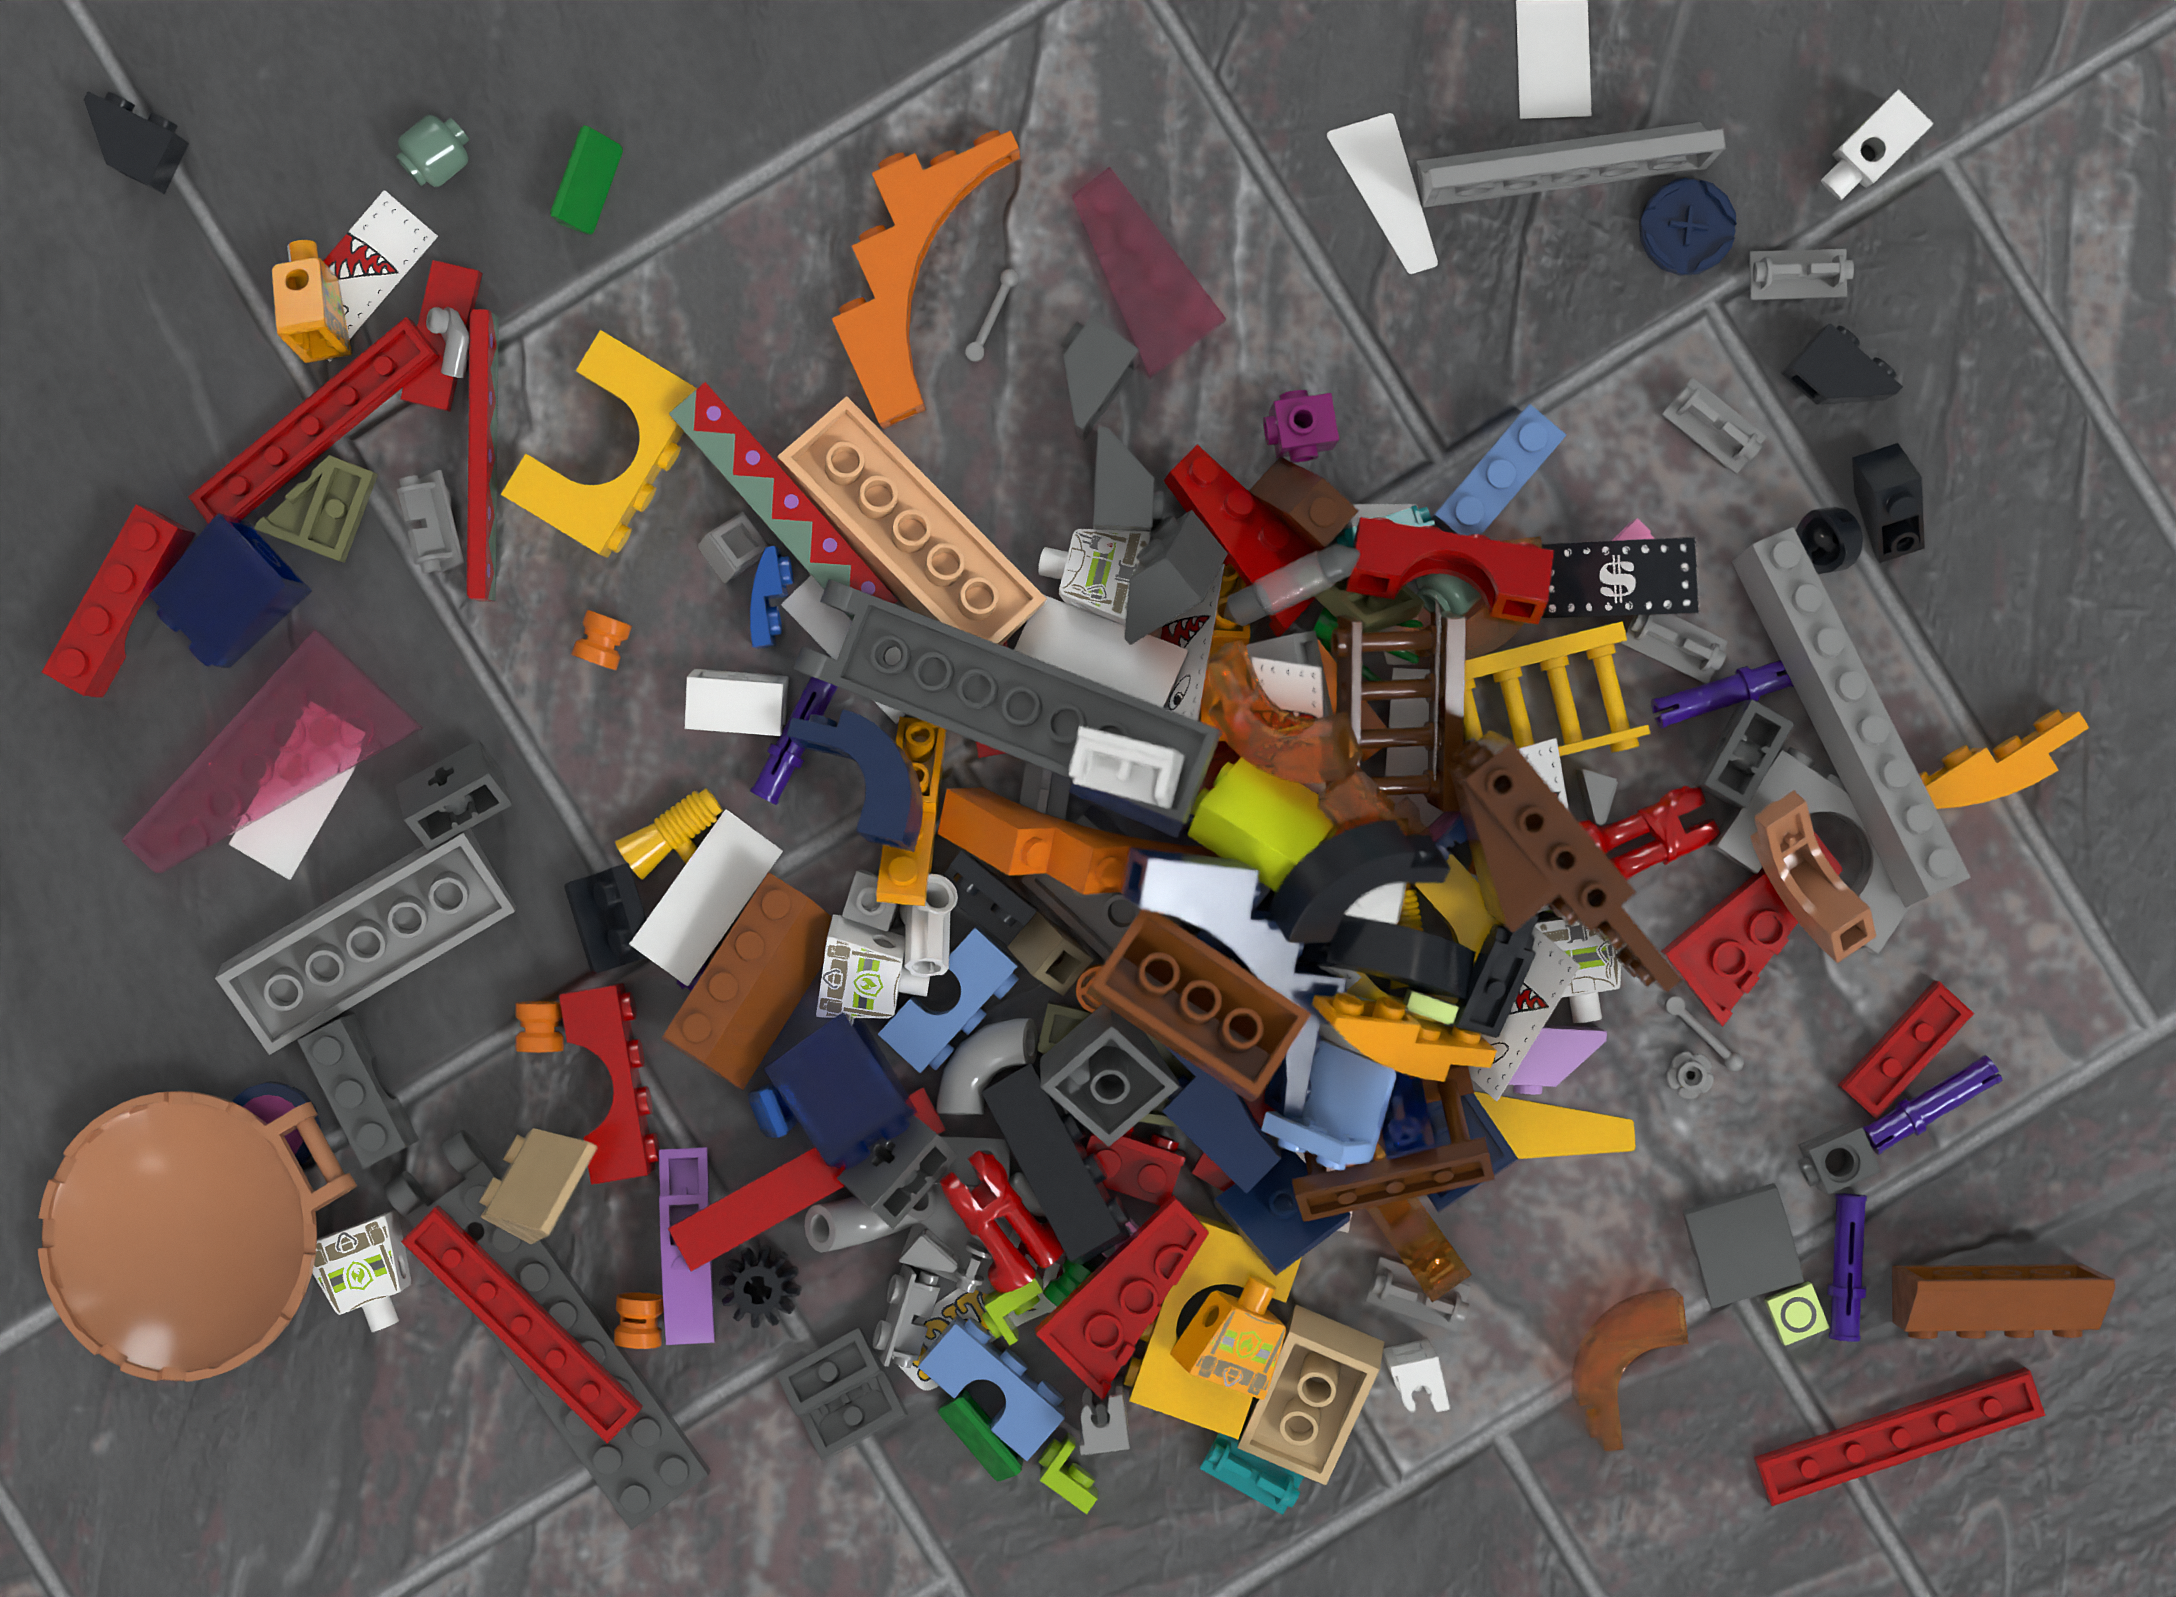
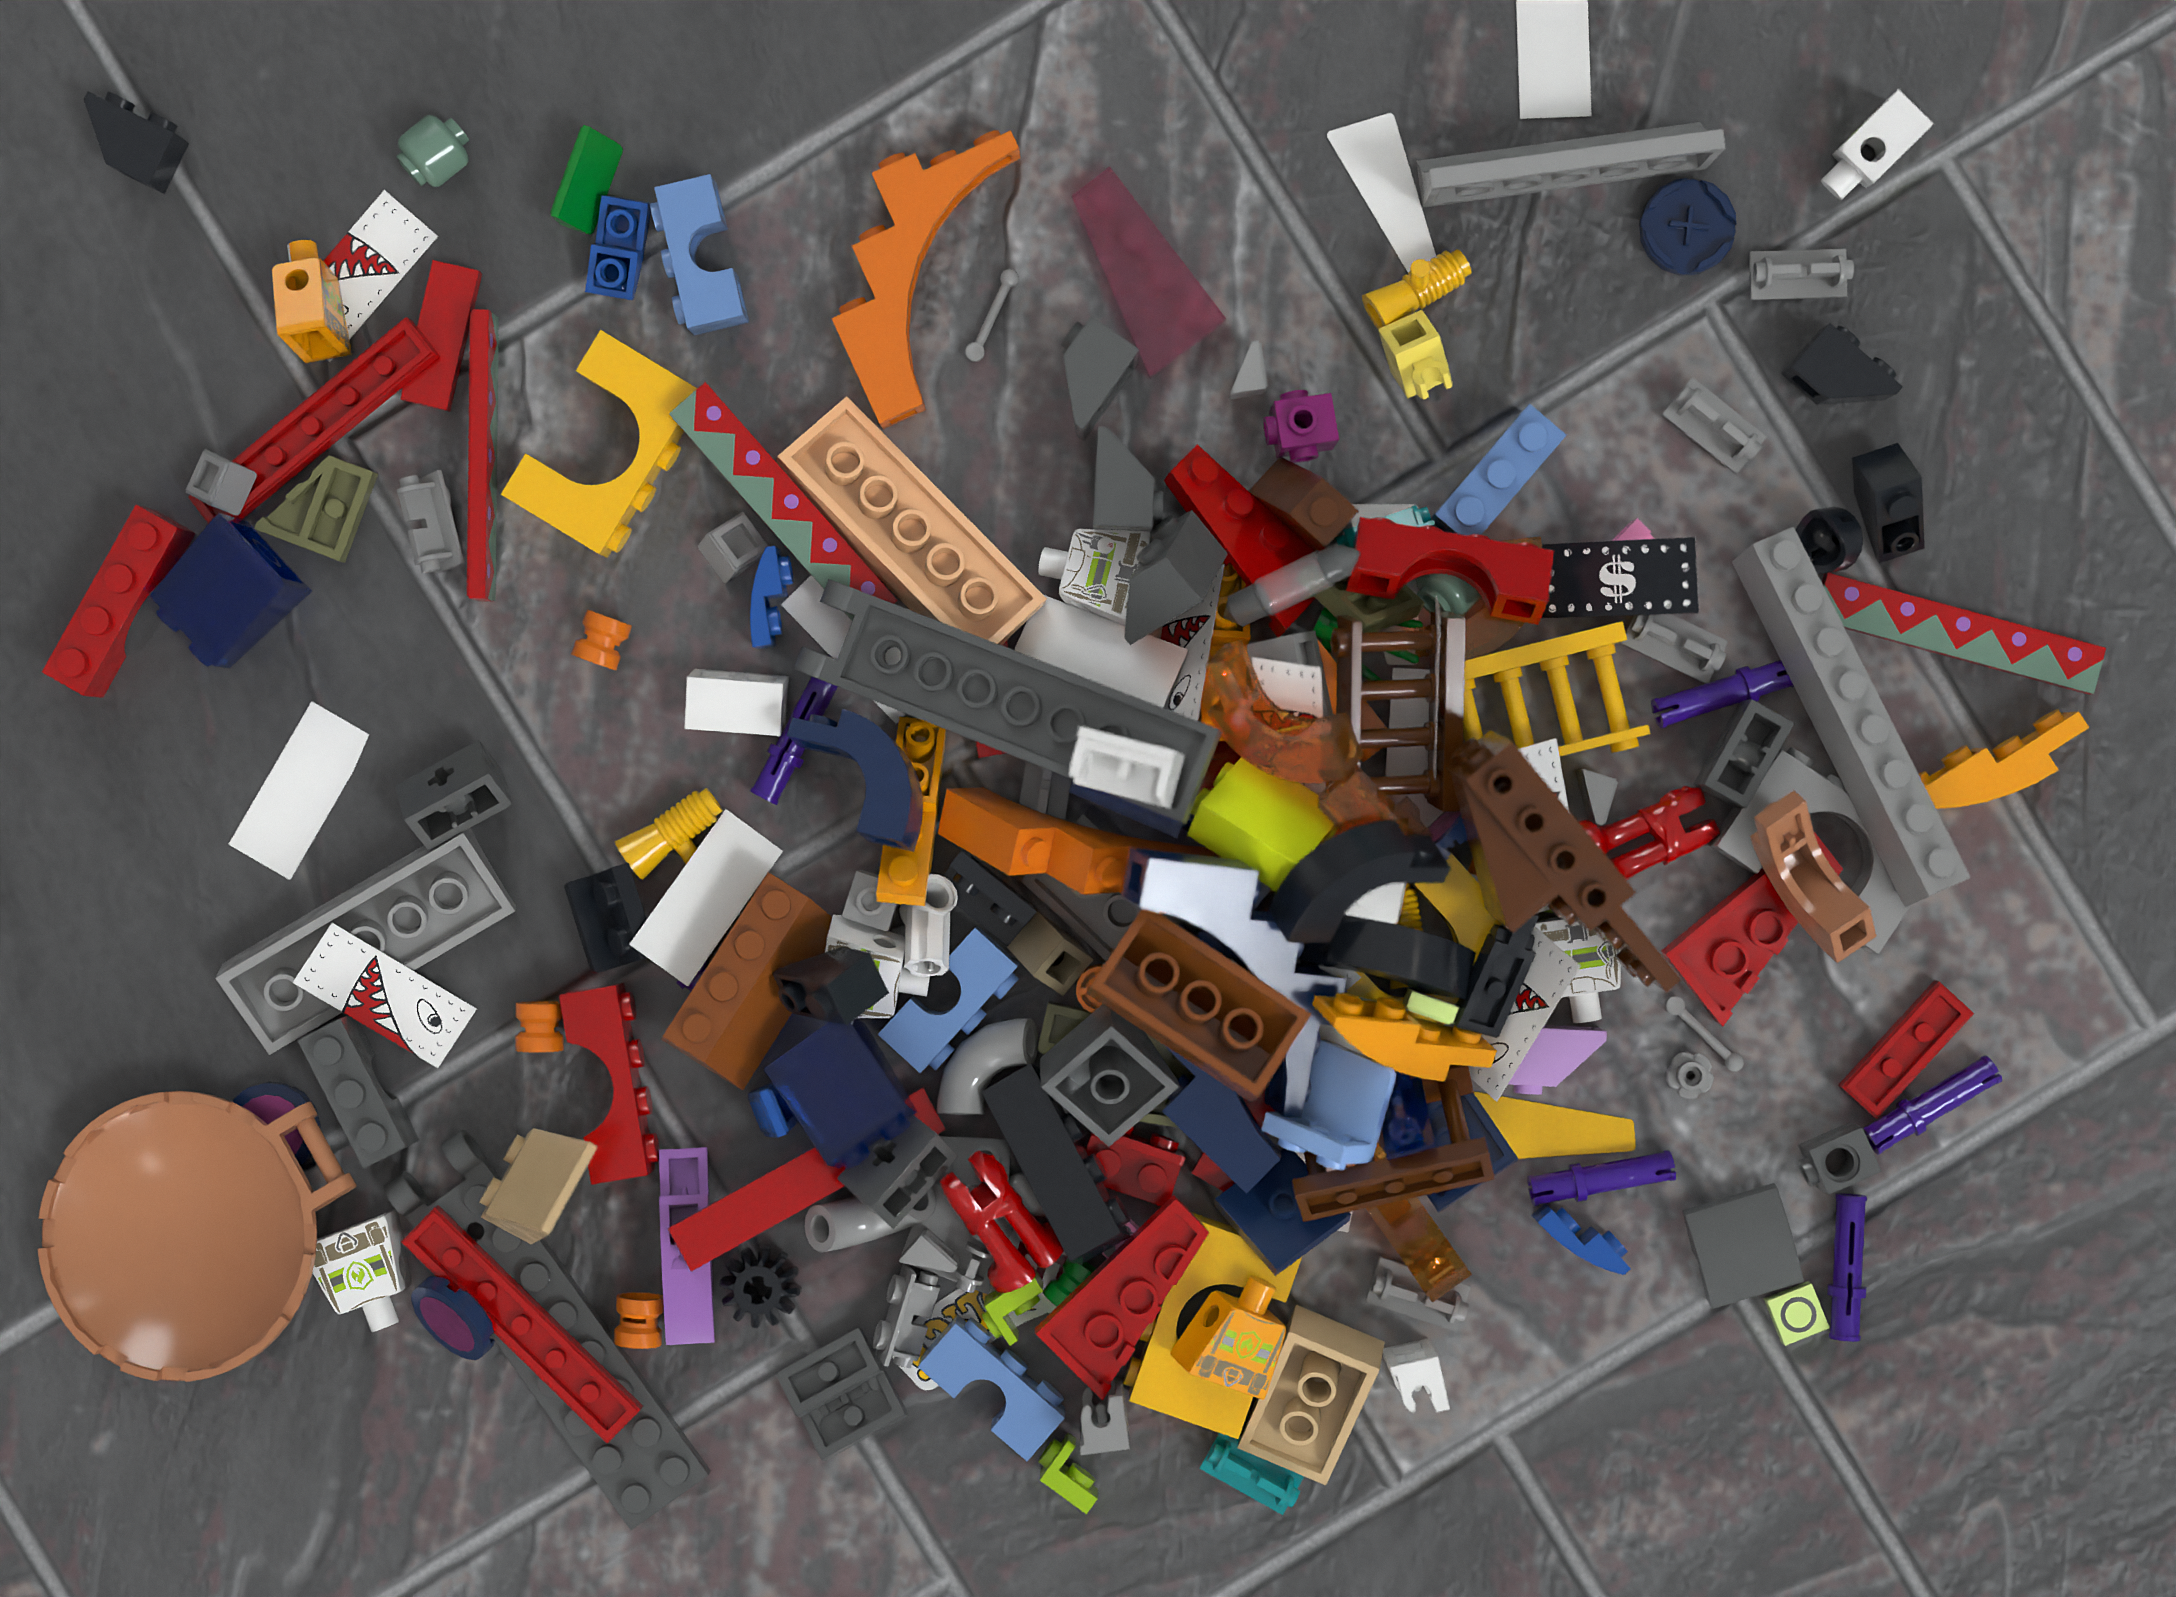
clear pink wing [121,630,423,873] -> none
light grey arm [426,307,470,378] -> none
green slope [937,1389,1023,1481] -> none
clear orange arch [1571,1288,1689,1452] -> none
red tile [1753,1367,2046,1506] -> none
dark orange slope [1892,1264,2115,1339] -> none
none -> light grey slope [186,449,256,515]
none -> white sticker [293,923,477,1068]
none -> dark blue tile [411,1276,495,1361]
none -> blue slope [585,195,651,300]
none -> medium blue arch [650,174,749,335]
none -> black slope [772,947,889,1026]
none -> light grey slope [1229,340,1268,400]
none -> yellow piece [1362,249,1472,329]
none -> light yellow brick [1378,310,1452,399]
none -> dark purple pin [1527,1150,1676,1206]
none -> blue slope [1531,1203,1631,1275]
none -> tile [1822,573,2106,695]

